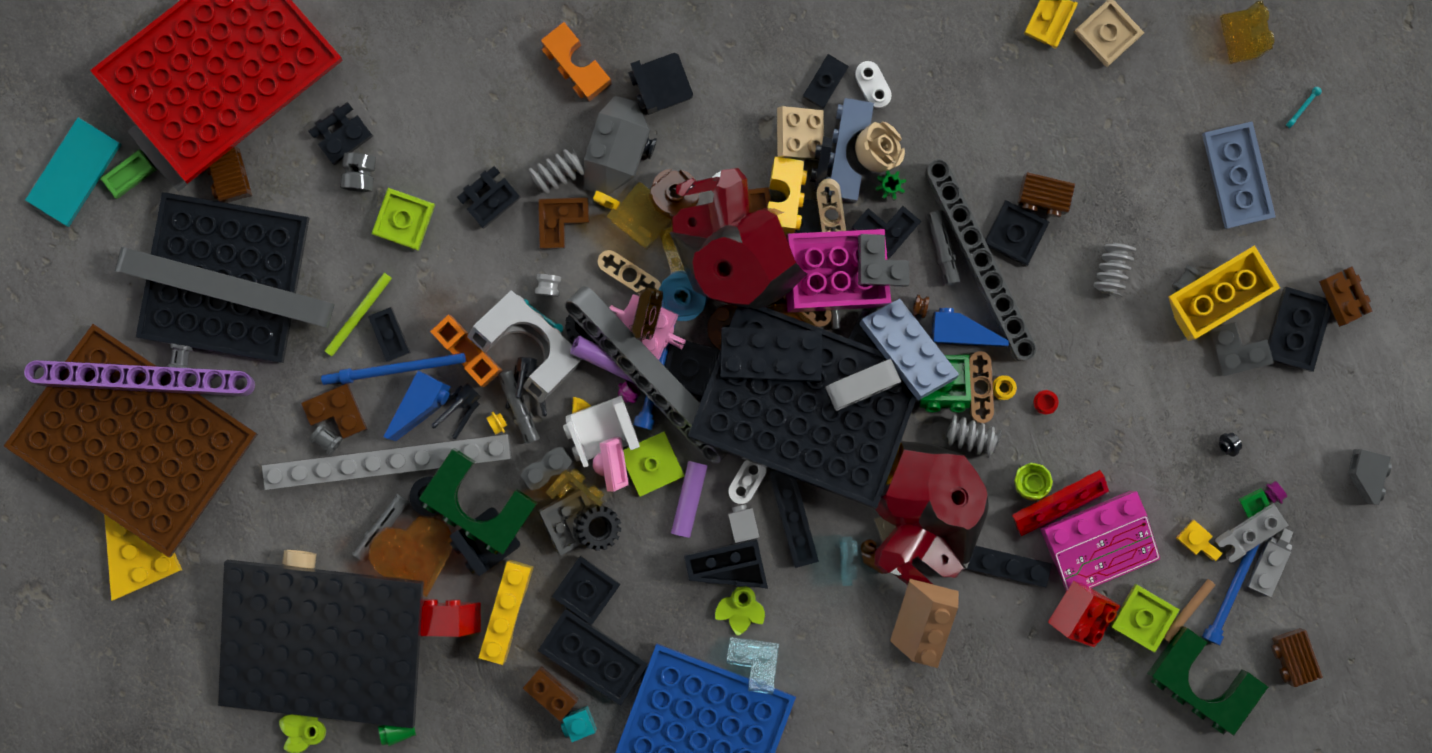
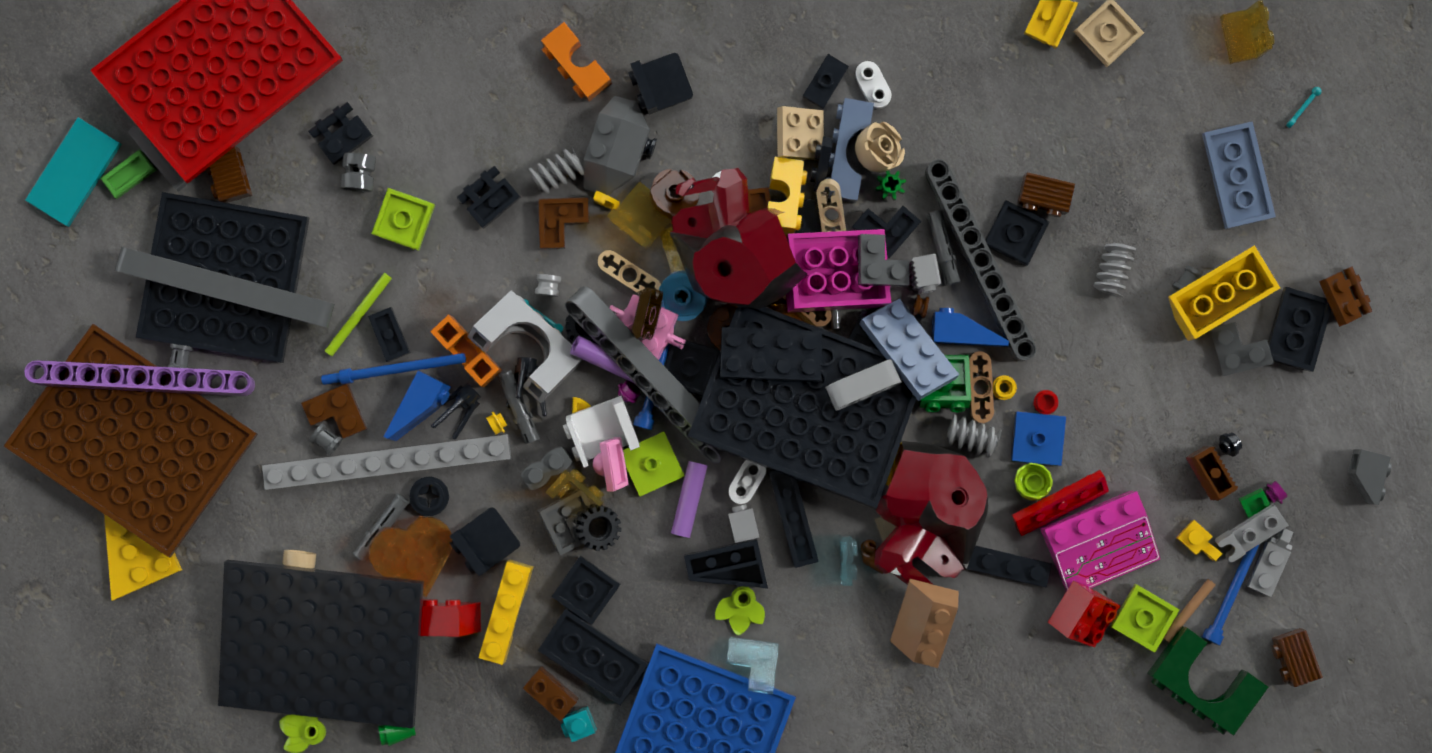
dark green arch [419,448,538,555] -> none
none -> light grey brick [909,254,941,295]
none -> blue plate [1011,411,1066,466]
none -> reddish brown brick [1186,446,1238,501]

